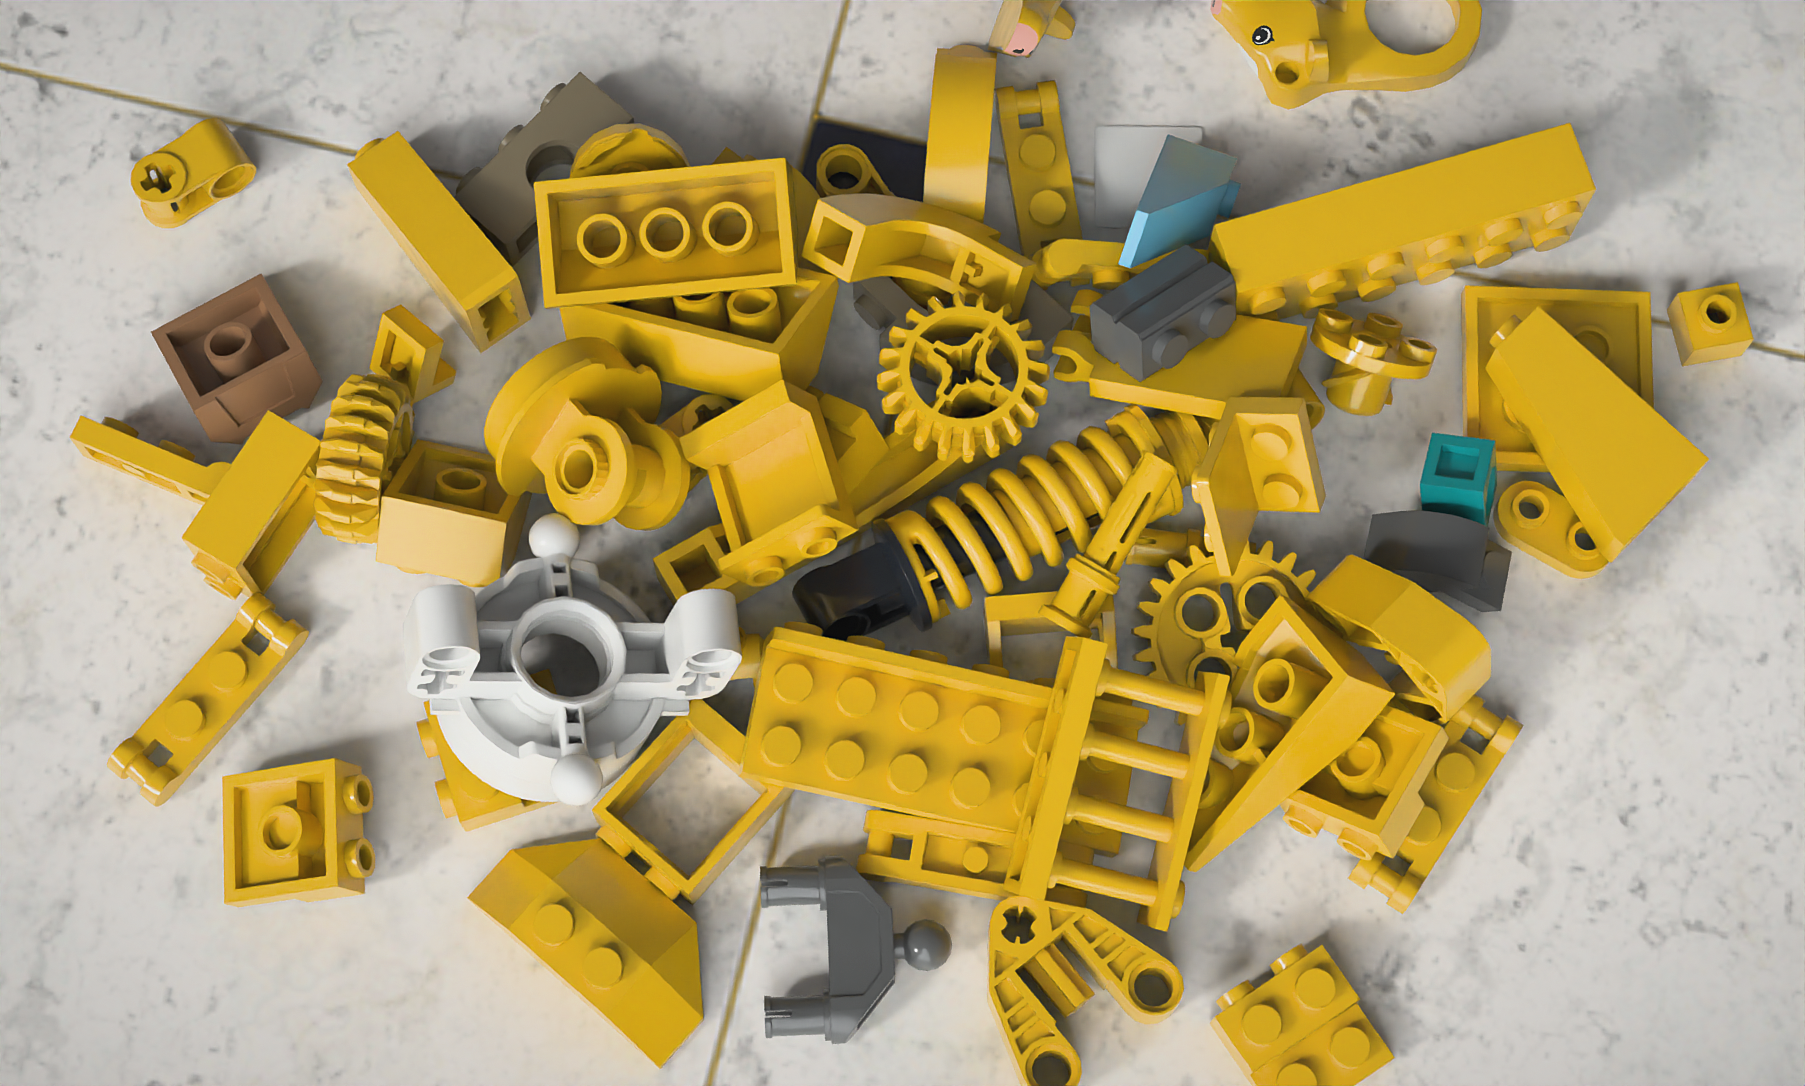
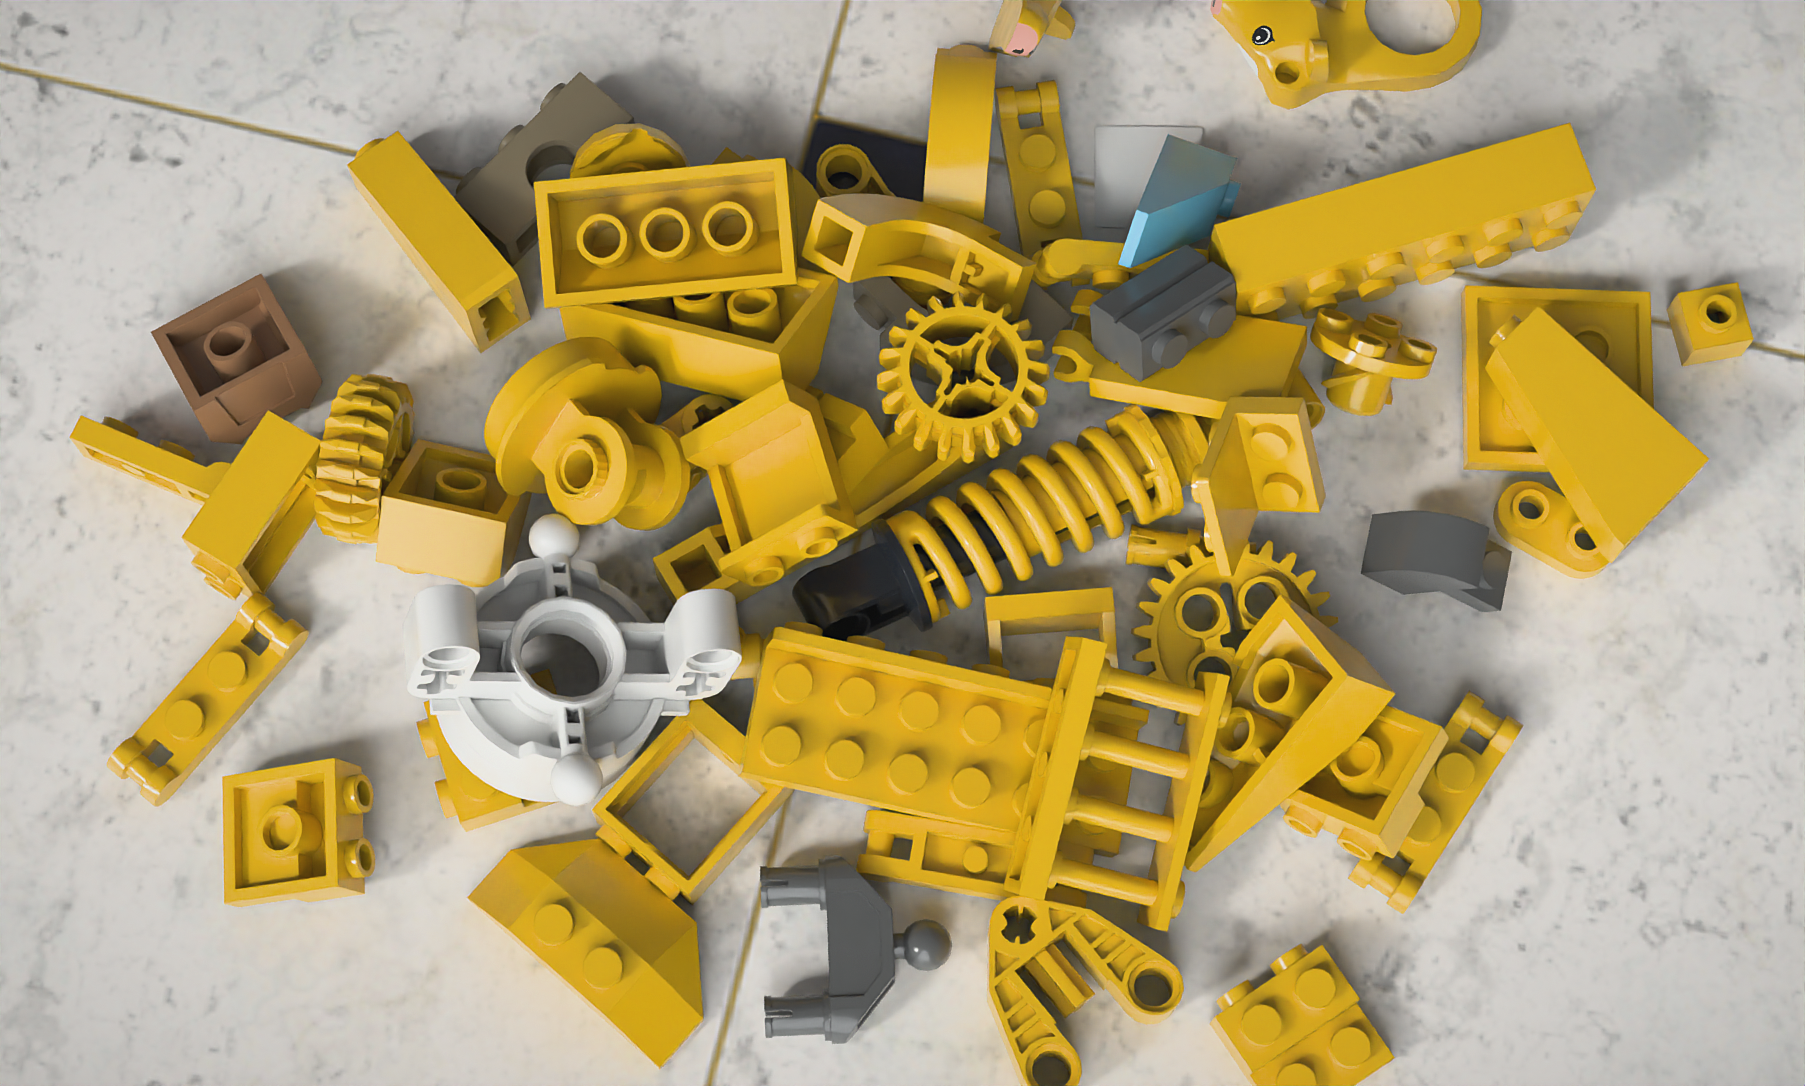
yellow piece [131,118,256,228] -> none
yellow bracket [369,304,456,404] -> none
yellow pin [1038,450,1179,639] -> none
yellow connector [1303,554,1491,725] -> none
teal brick [1420,432,1497,527] -> none

